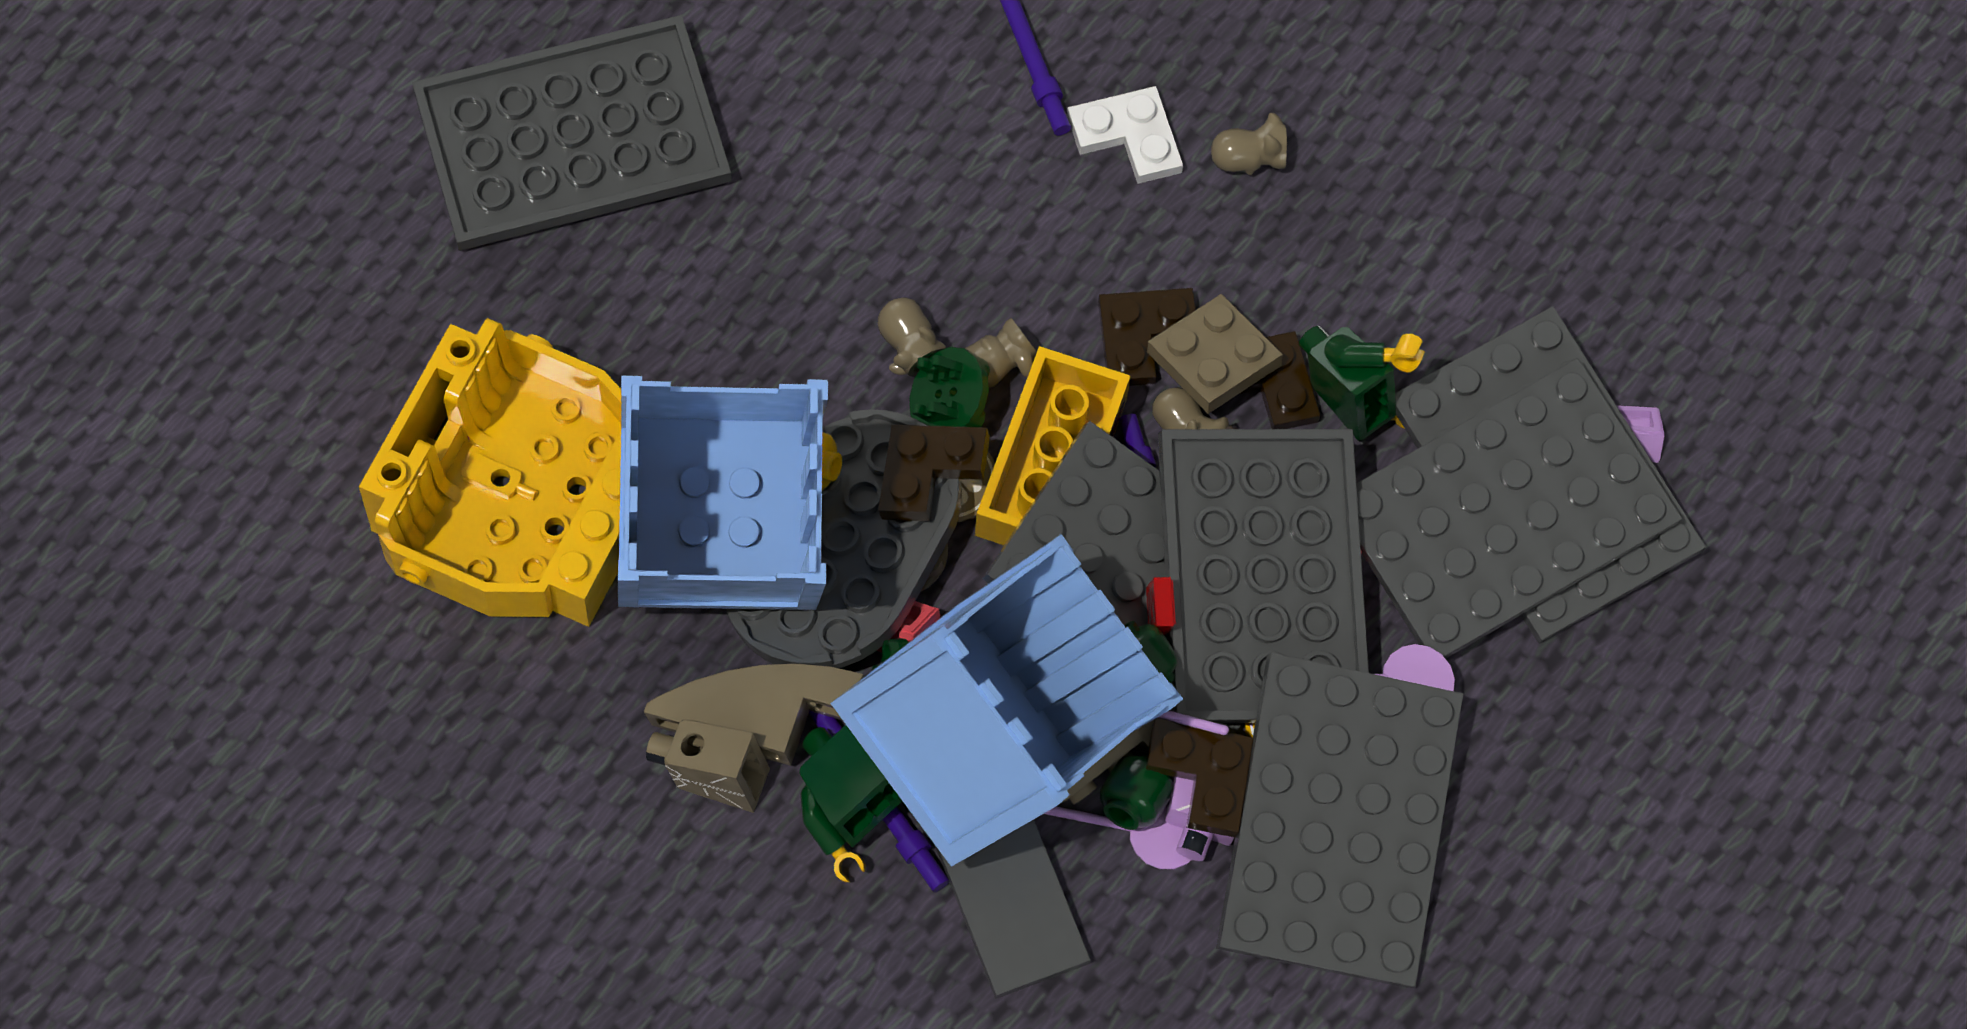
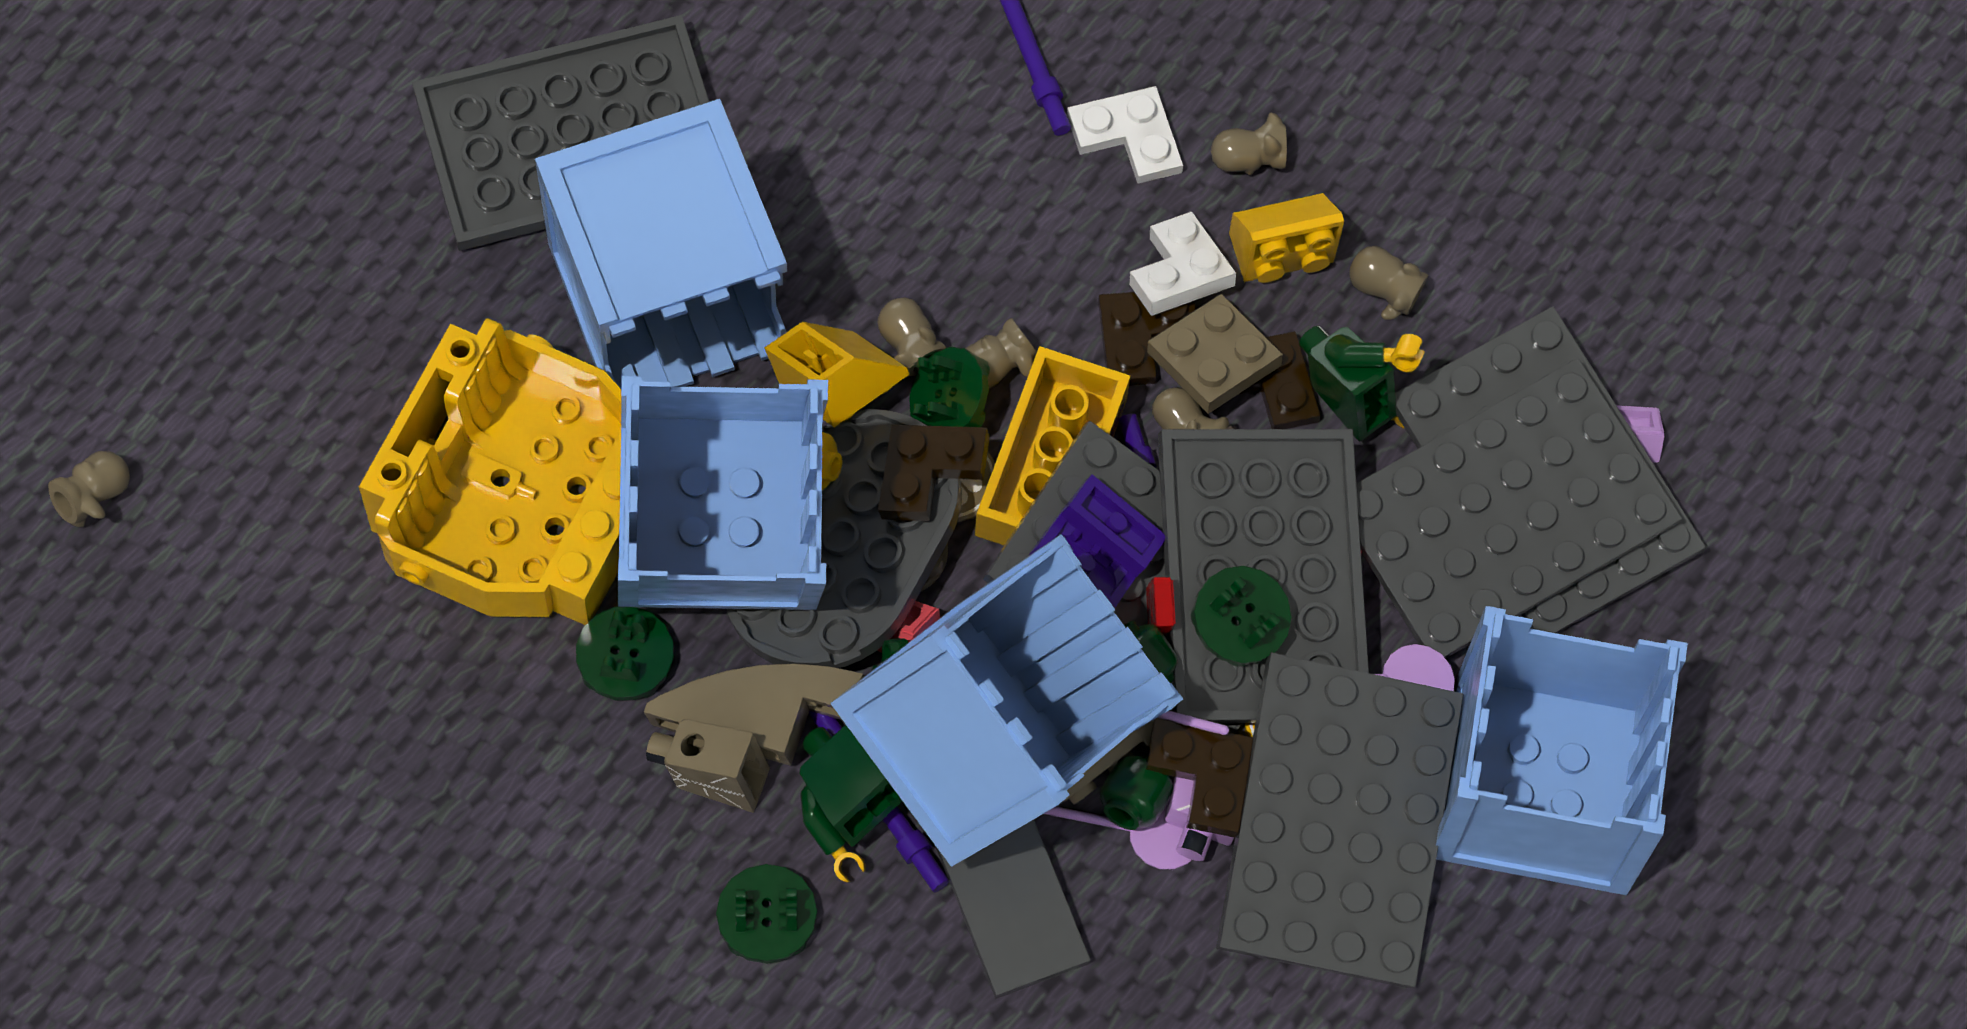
none -> dark tan animal [48,451,130,527]
none -> light blue container [535,99,787,388]
none -> dark green plate [576,607,673,701]
none -> dark green plate [716,864,817,964]
none -> yellow slope [764,322,909,427]
none -> dark purple slope [1029,474,1165,609]
none -> white plate [1129,212,1236,316]
none -> dark green plate [1190,566,1292,667]
none -> yellow slope [1229,193,1344,283]
none -> dark tan animal [1349,246,1429,320]
none -> light blue container [1436,606,1688,895]

